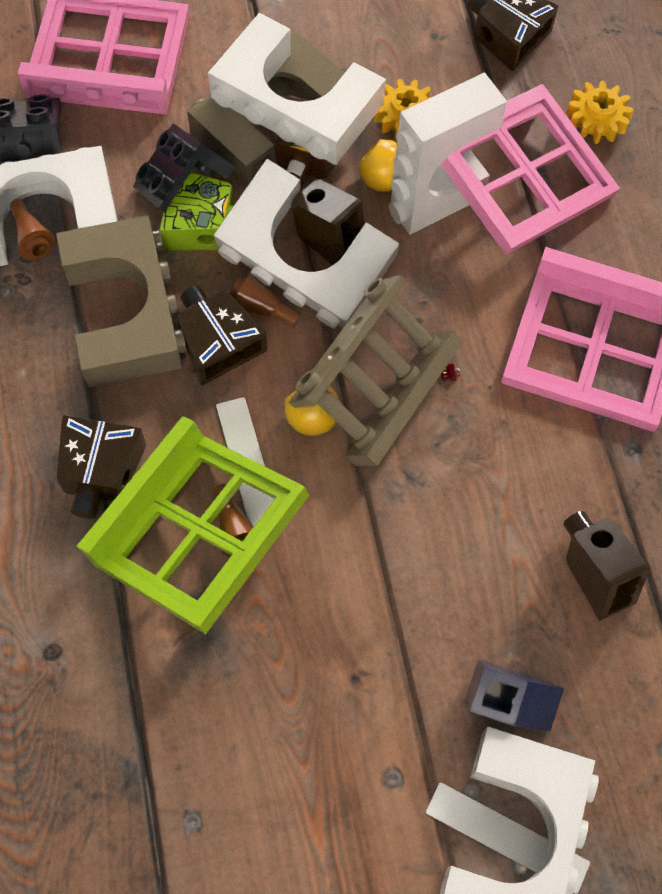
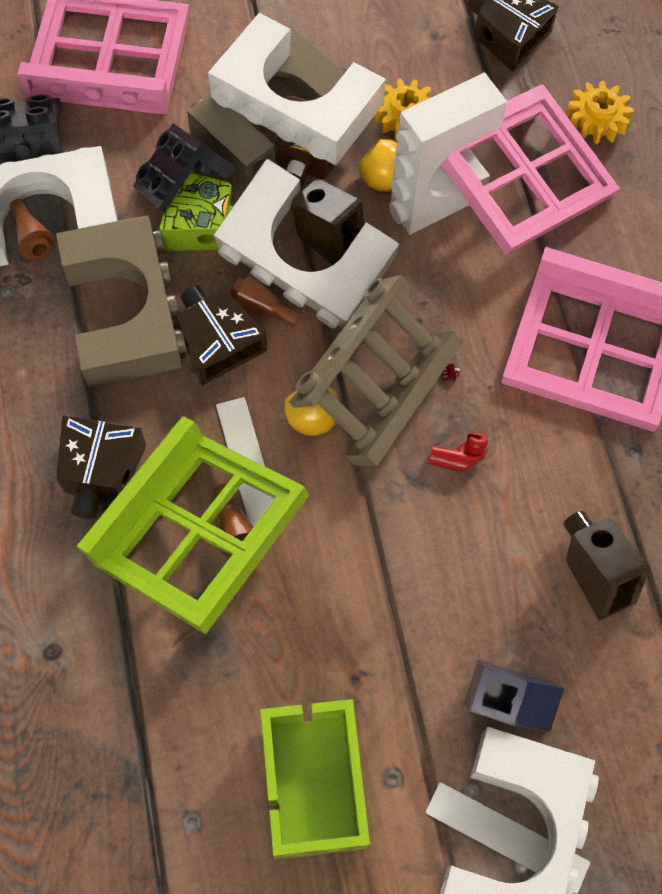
none -> lime piece [260,699,370,860]
none -> red arm [428,432,488,472]

